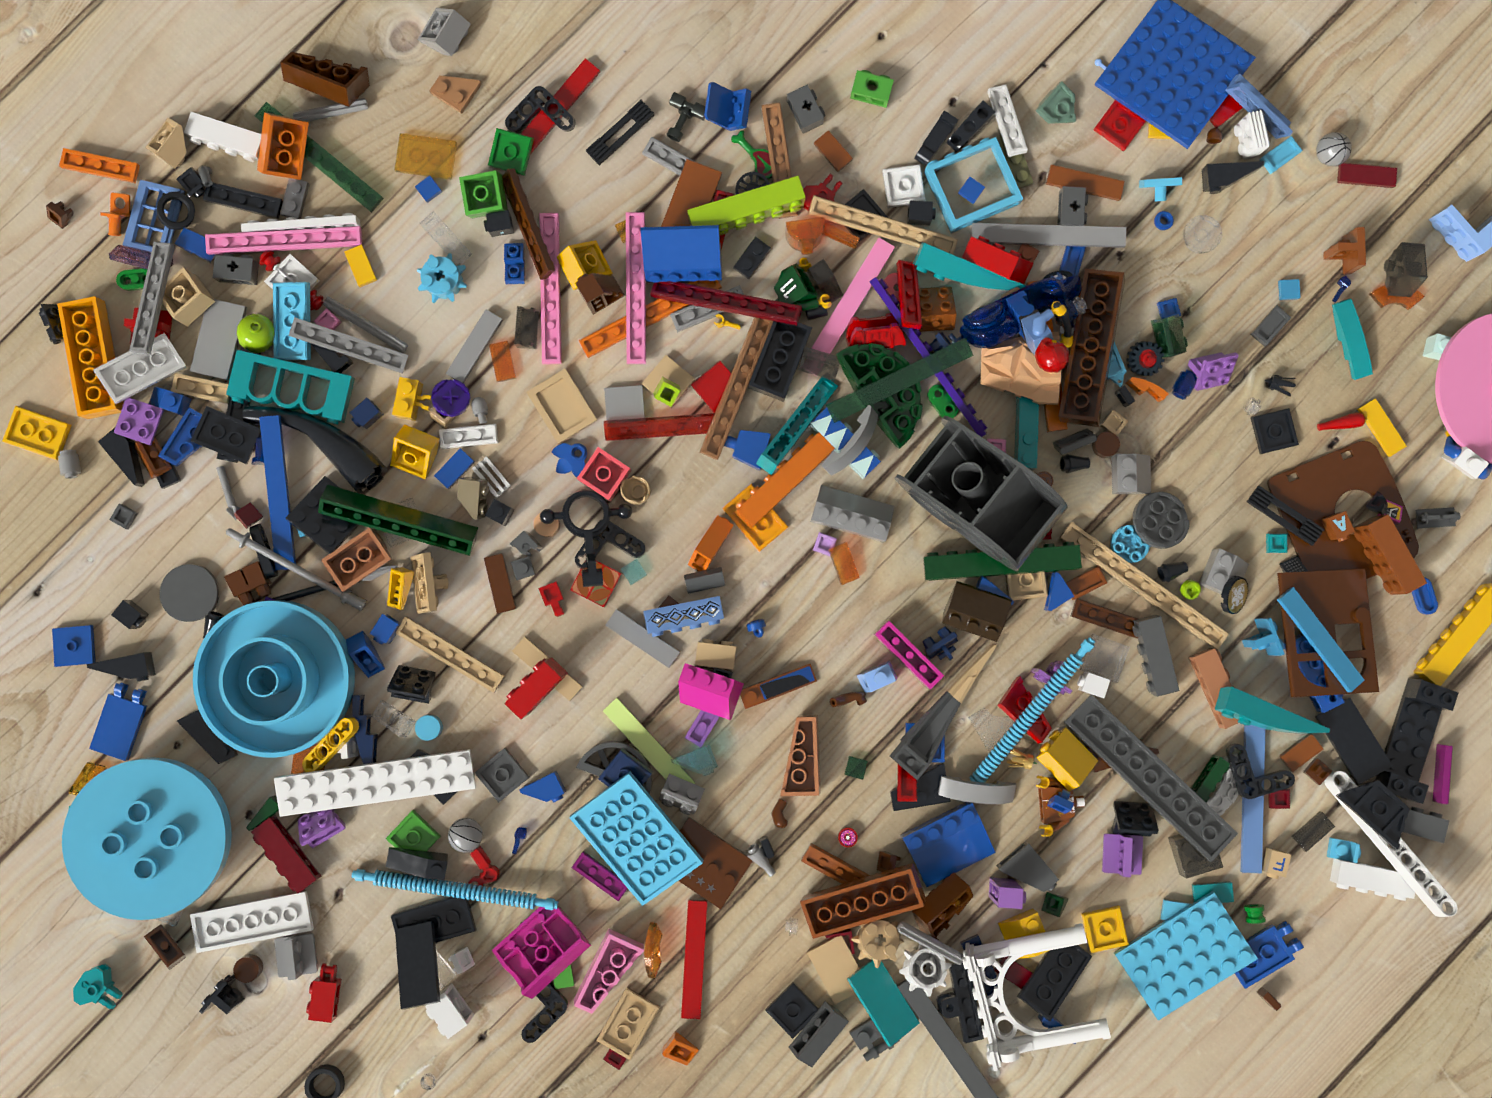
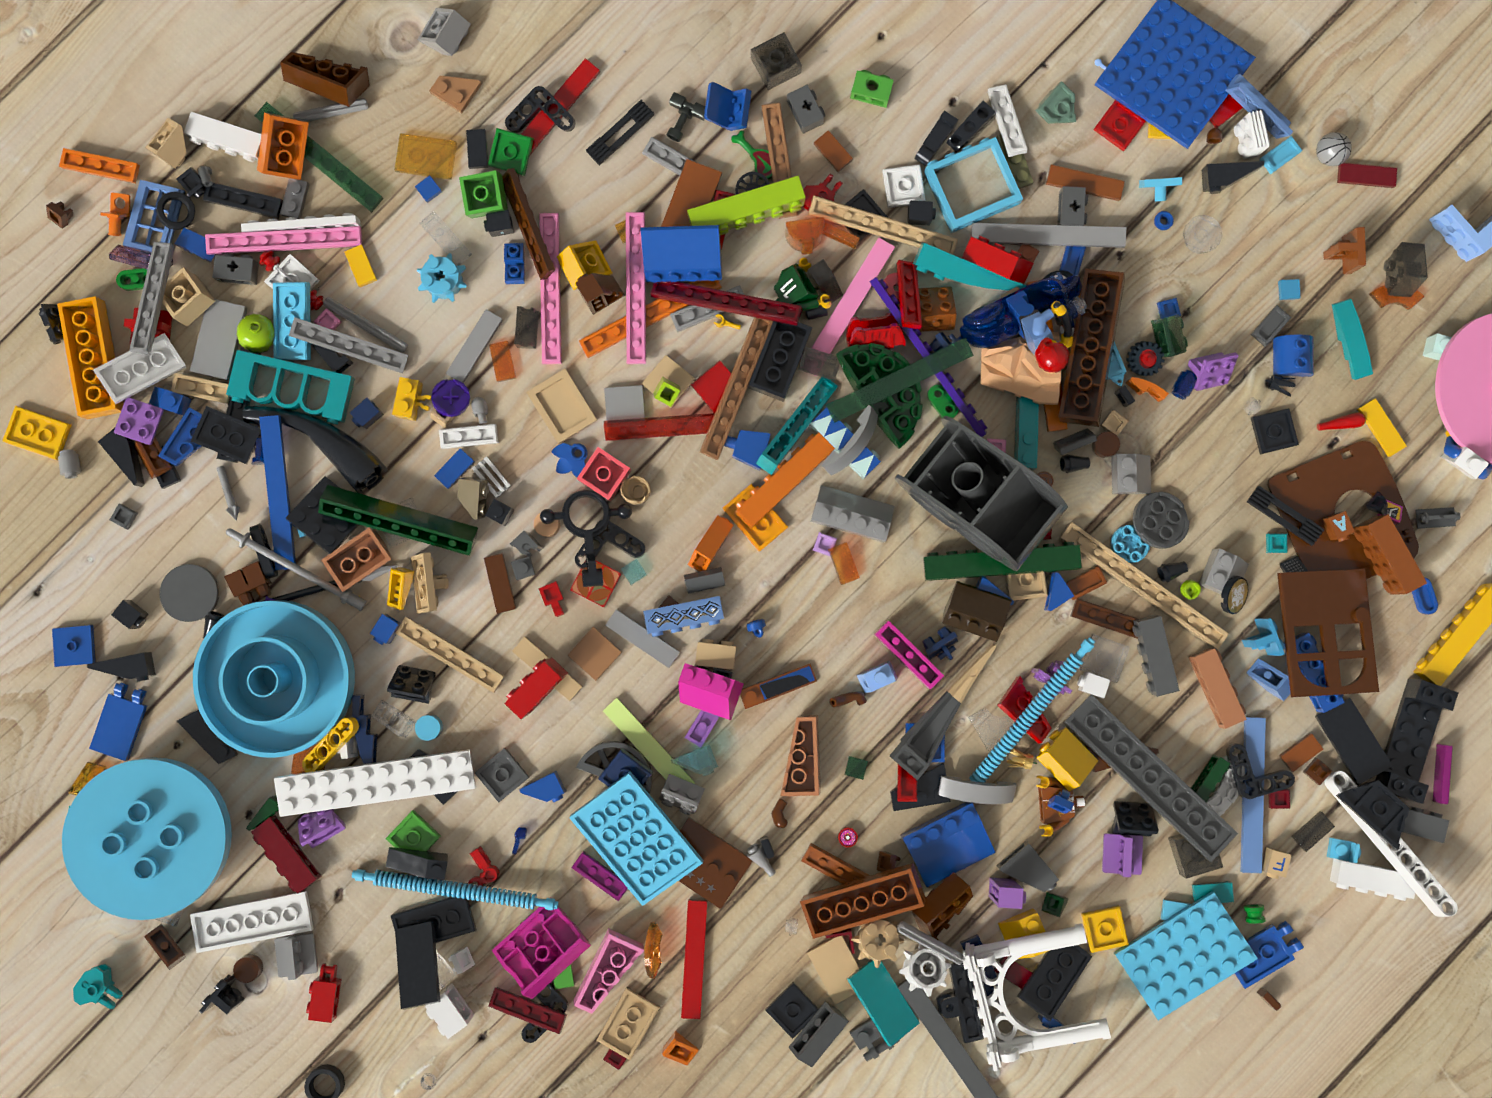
dark red tile [234,502,263,529] -> none
blue slope [346,631,385,678] -> none
yellow slope [390,424,440,479] -> none
light grey piece [448,818,483,853] -> none
black plate [733,236,771,279] -> none
blue tile [958,177,985,204] -> none
teal slope [1215,686,1330,734] -> none
dark azure tile [1277,587,1364,692] -> none
clear blue hand [1332,276,1351,303] -> none
none -> black tile [466,129,488,169]
none -> dark red tile [488,987,567,1034]
none -> medium nougat tile [568,627,622,681]
none -> clear smoke brick [750,32,802,90]
none -> medium blue slope [1247,658,1290,701]
none -> blue brick [1273,335,1314,377]

